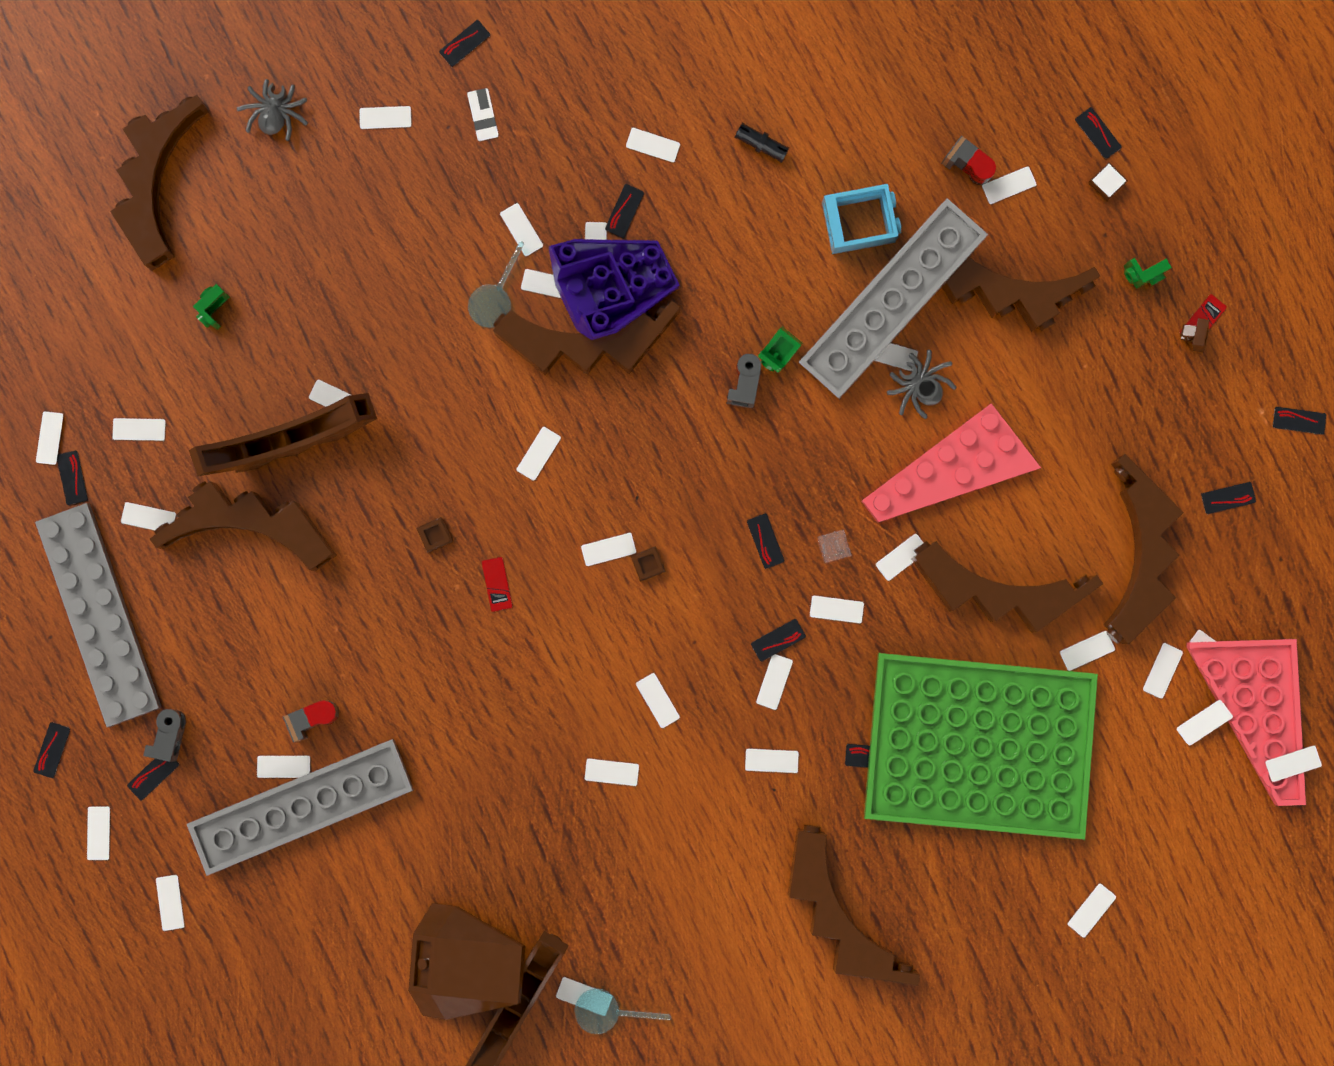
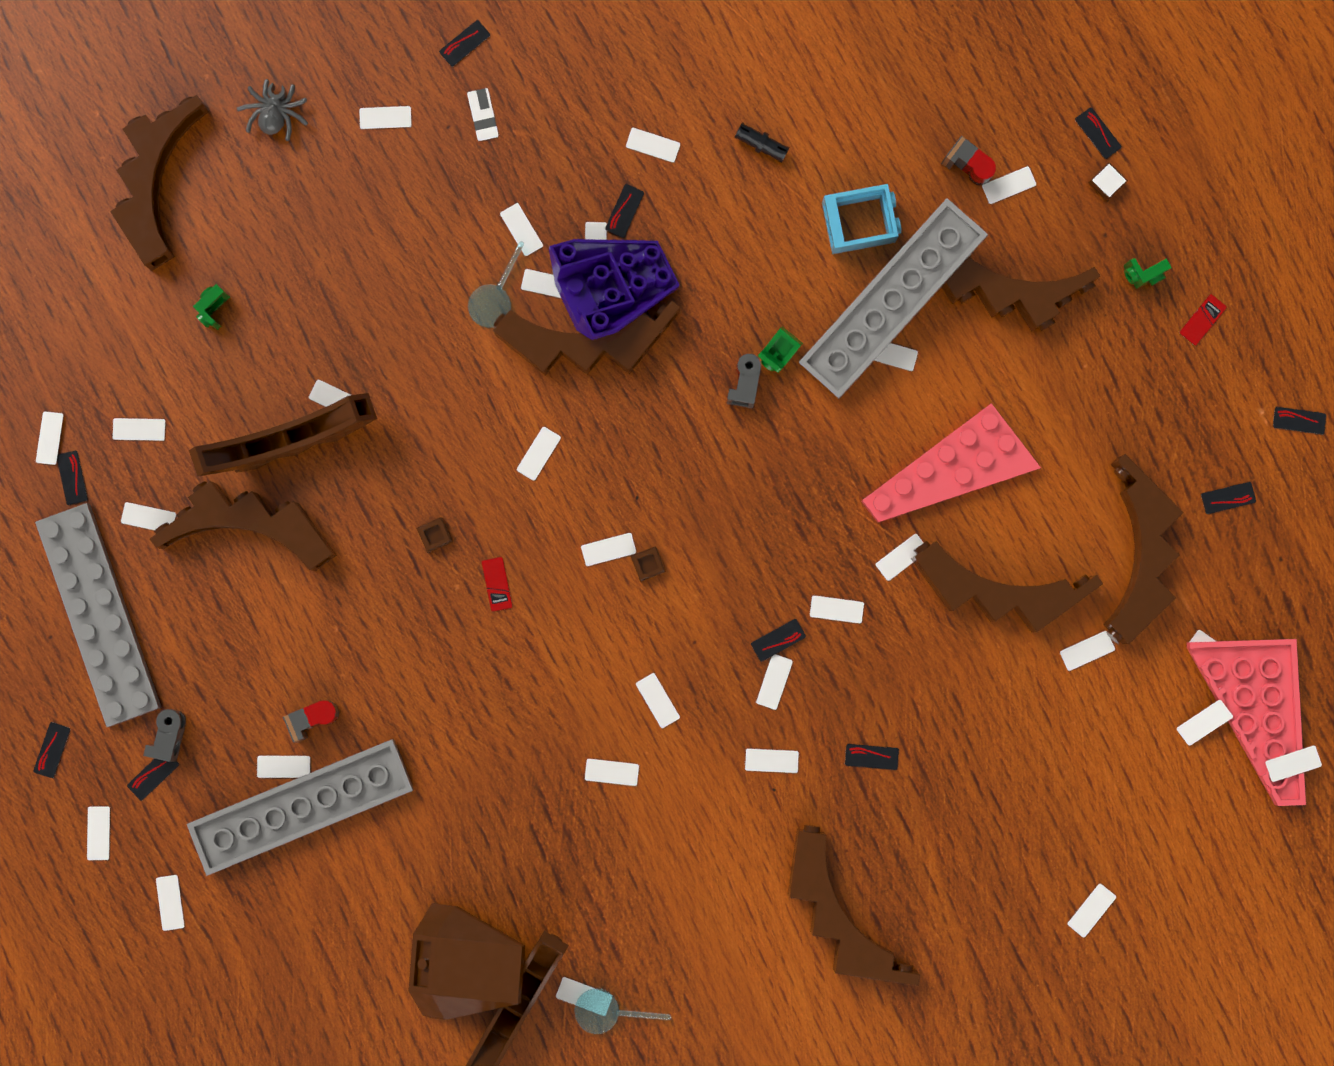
black sticker [747,514,784,569] -> none
clear tile [817,529,852,563] -> none
bright green plate [864,653,1098,840] -> none
dark grey animal [887,350,957,419] -> none
white sticker [1143,643,1183,699] -> none
reddish brown tile [1180,318,1210,353] -> none

